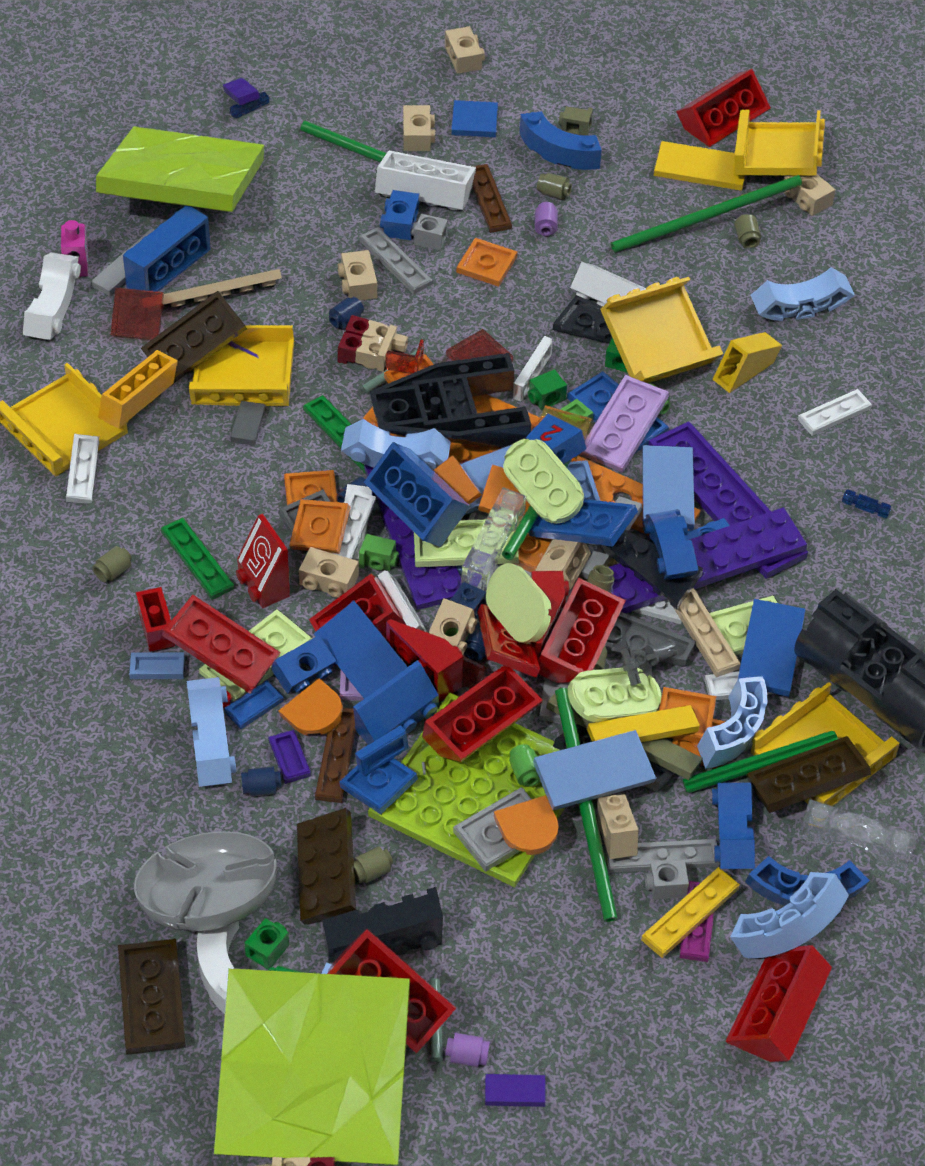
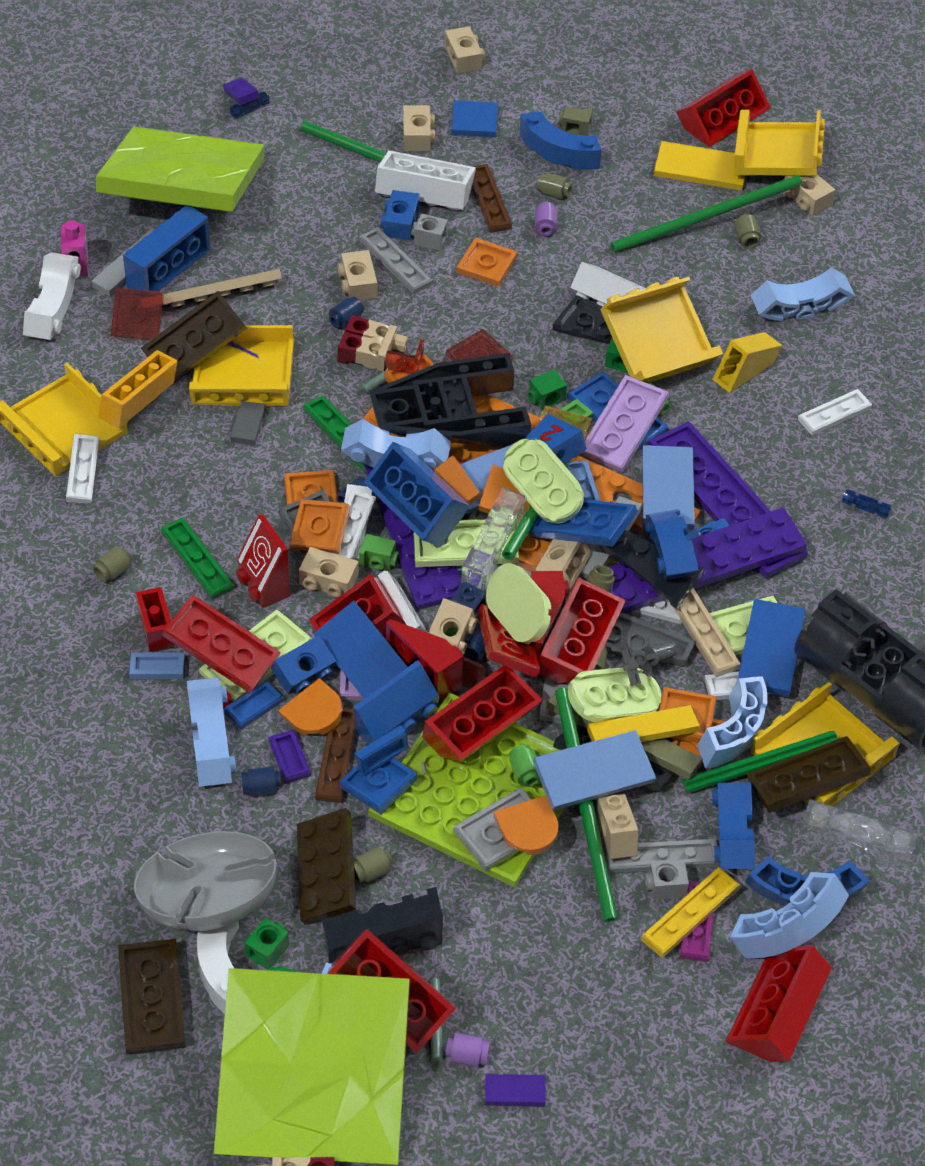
white tile [513,336,553,401] -> none

